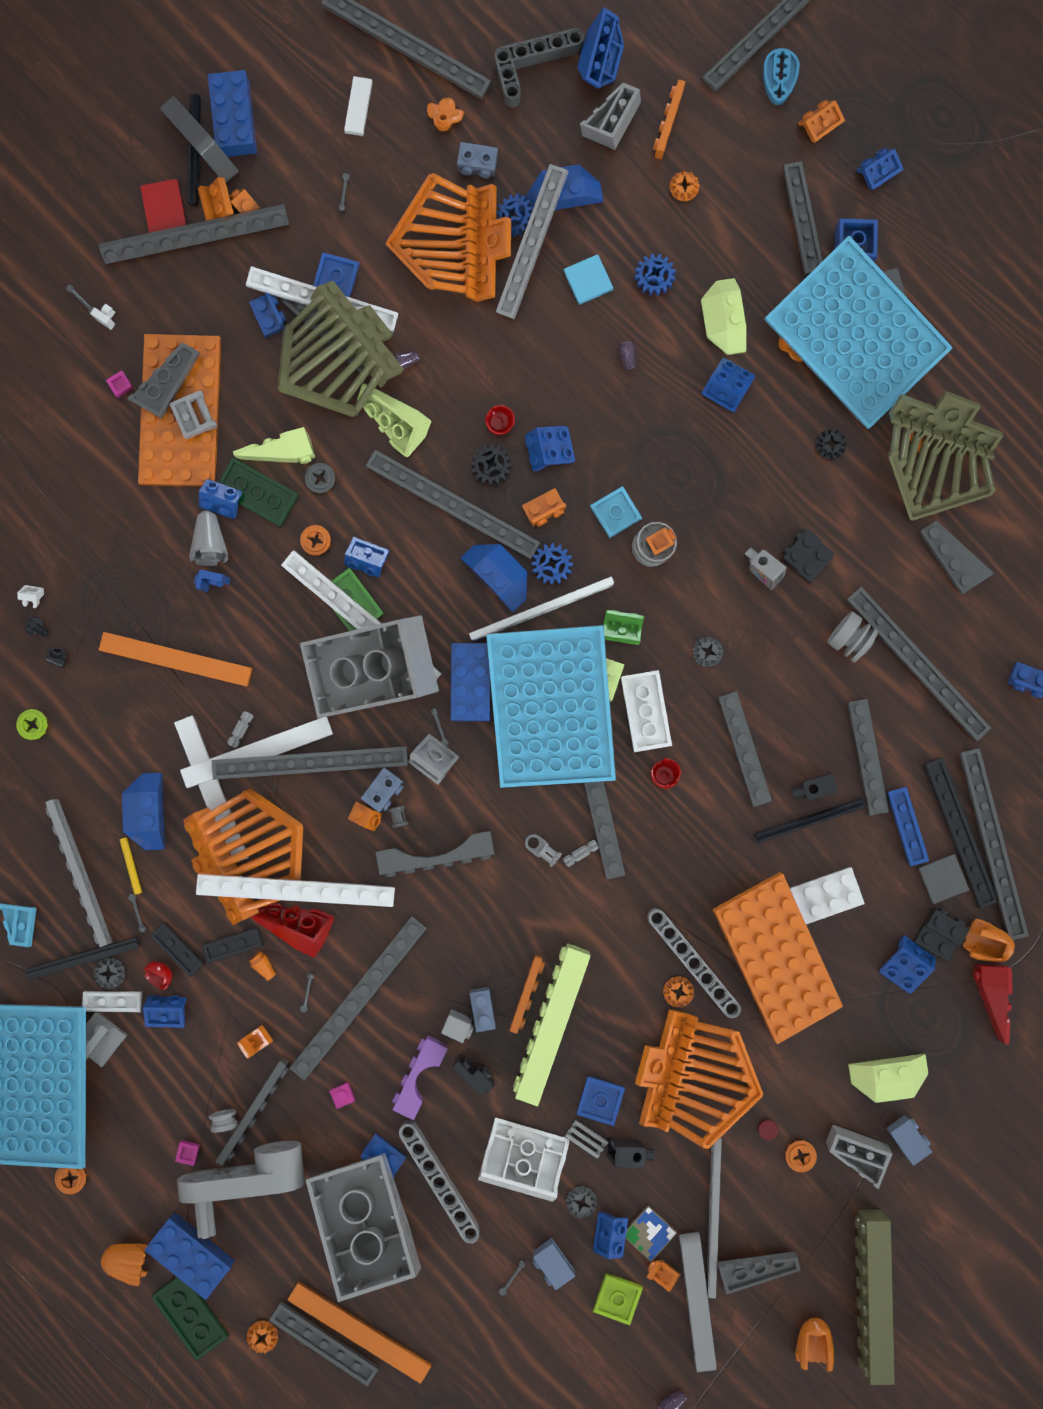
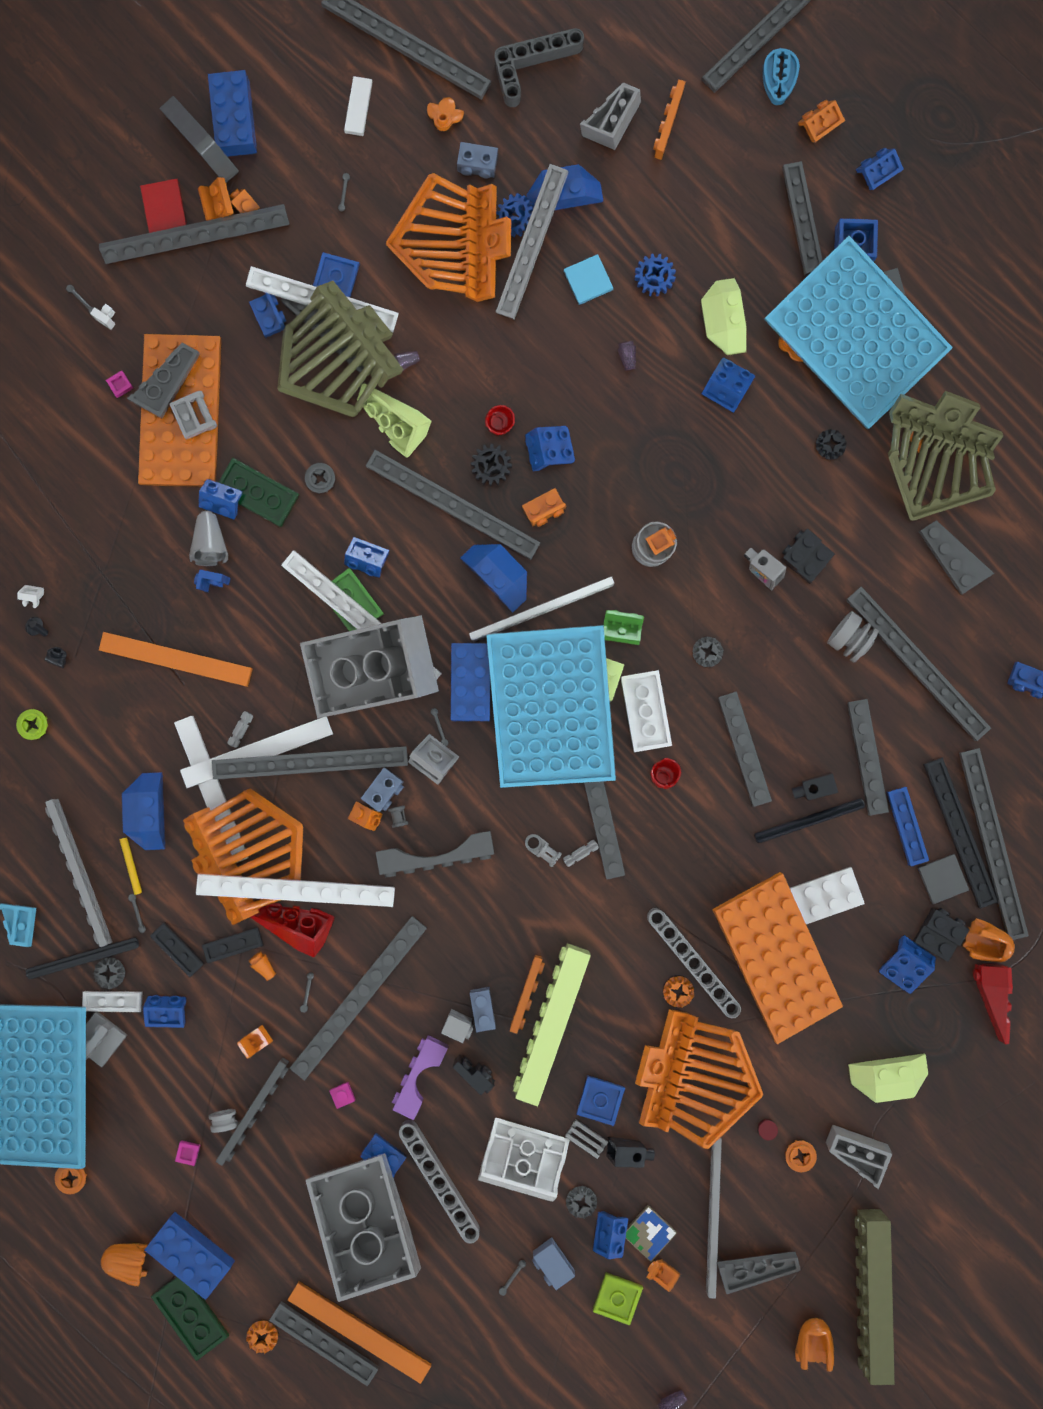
red hair [143,961,172,990] -> none
light grey beam [177,1141,305,1239] -> none
black axle [187,94,201,205] -> none
yellowish green wedge [233,427,315,464] -> none
orange gear [300,525,331,556] -> none
blue gear [531,543,573,586] -> none
blue wedge [577,7,624,88] -> none
medium azure tile [590,486,642,539] -> none
orange gear [669,170,700,201] -> none
light grey beam [679,1232,717,1373] -> none
sand blue brick [885,1115,932,1166] -> none

